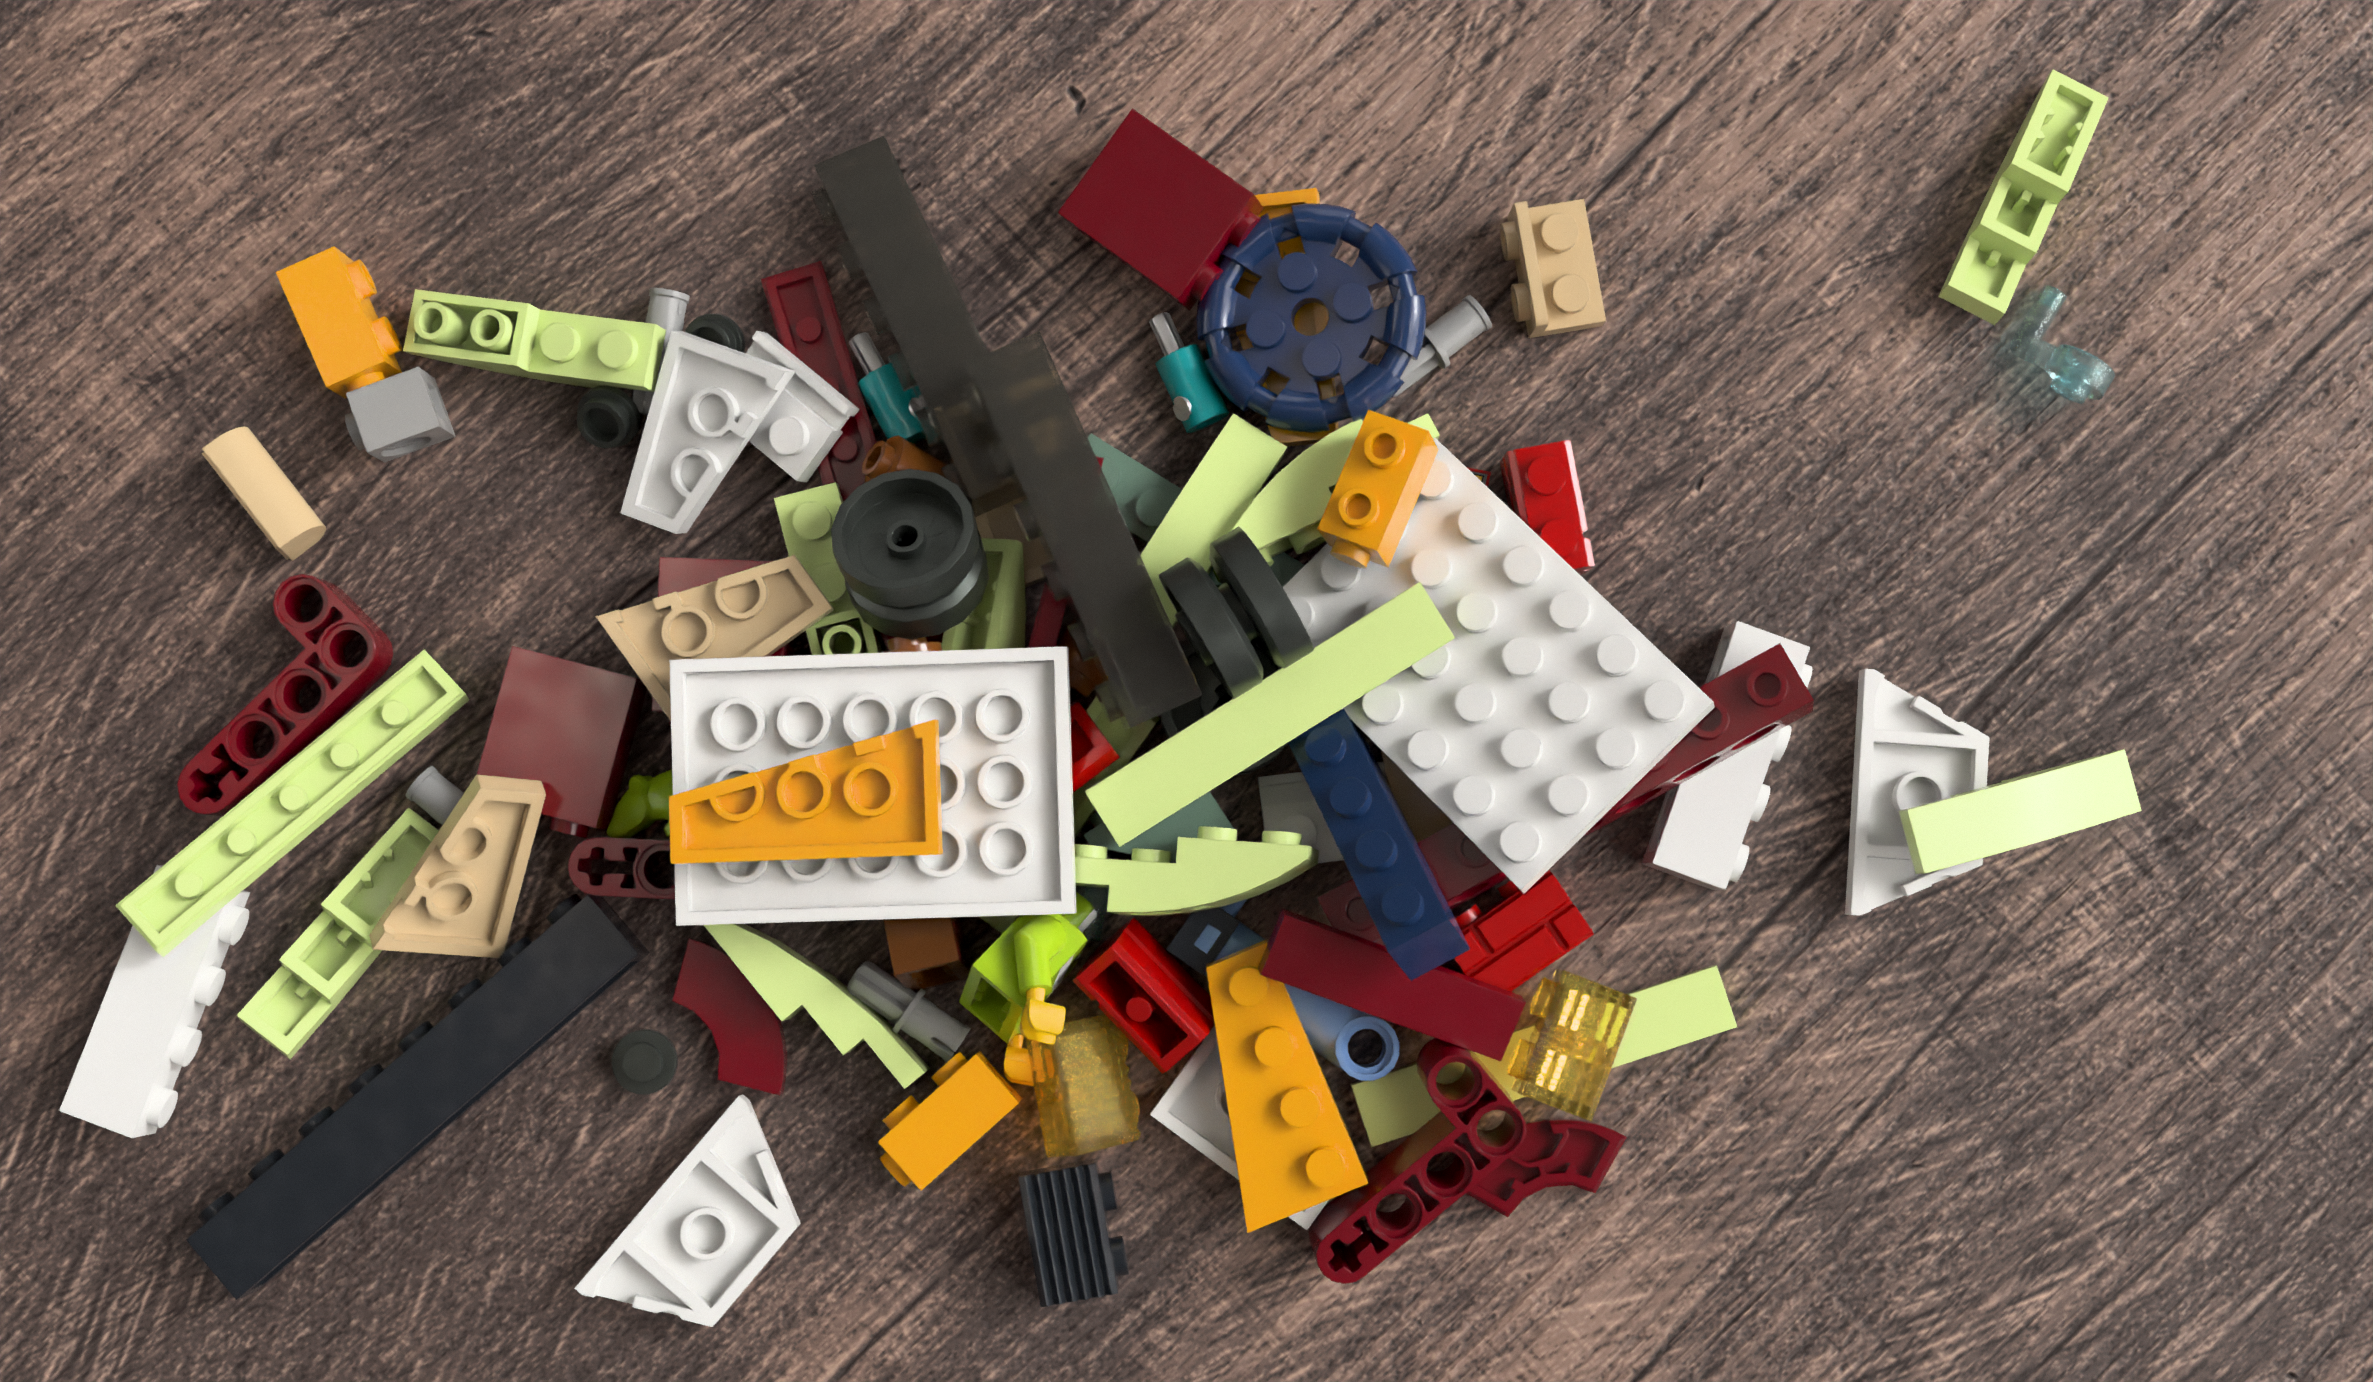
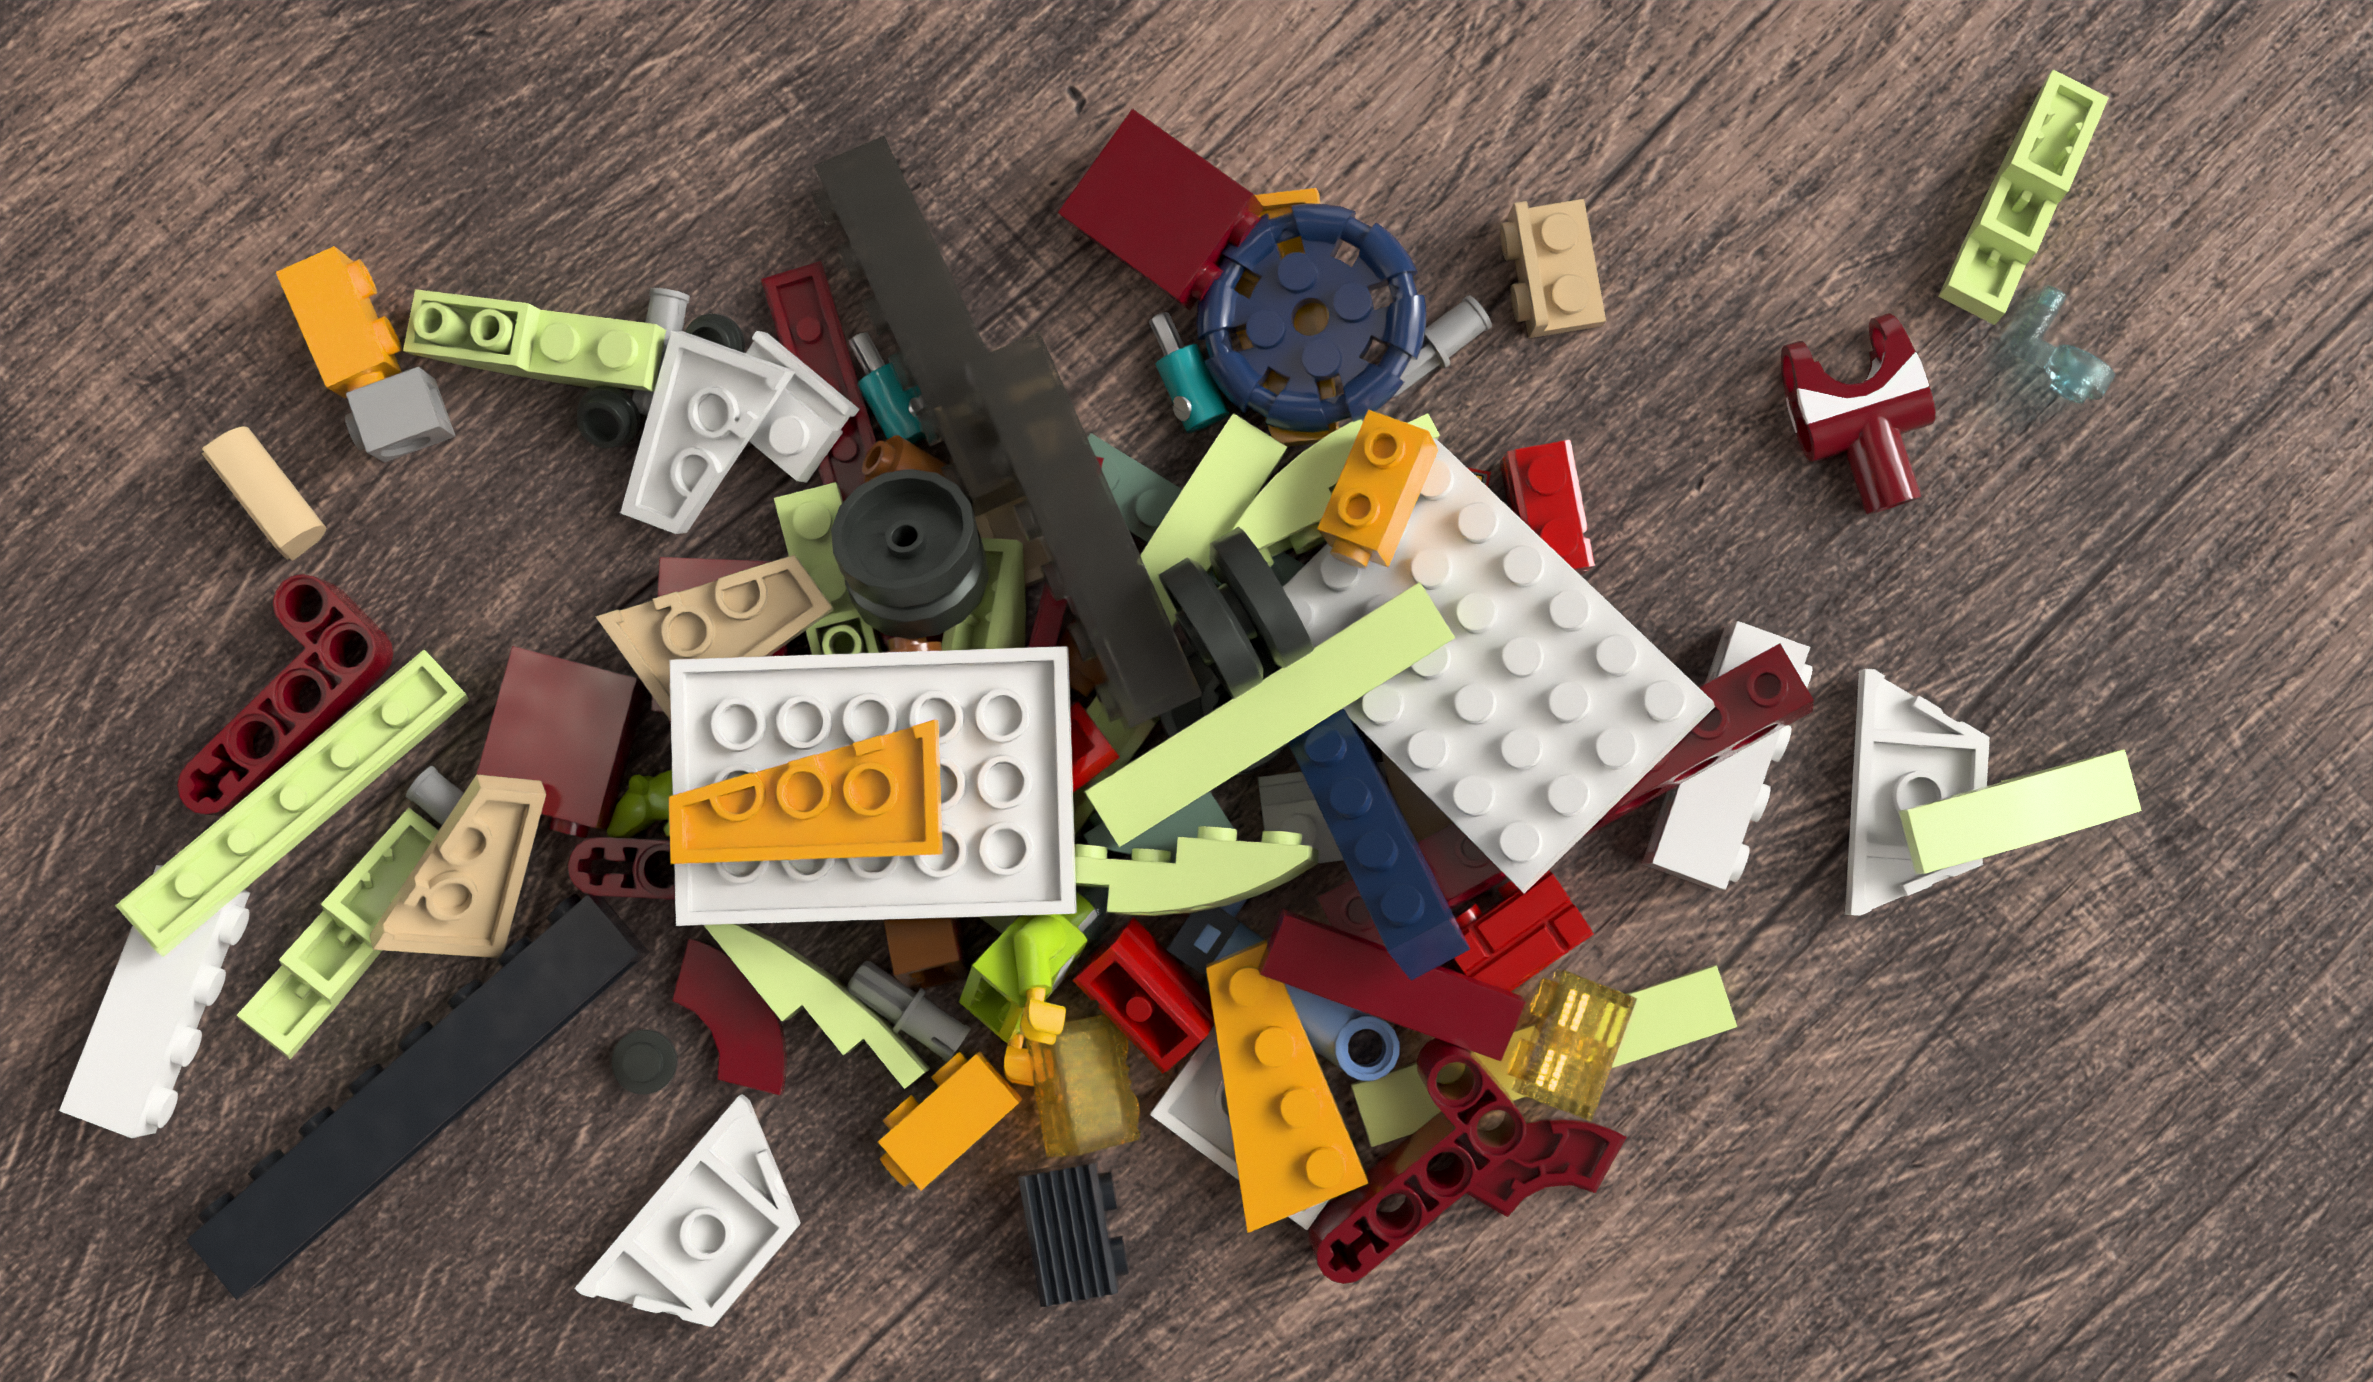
none -> dark red connector [1781,313,1936,515]

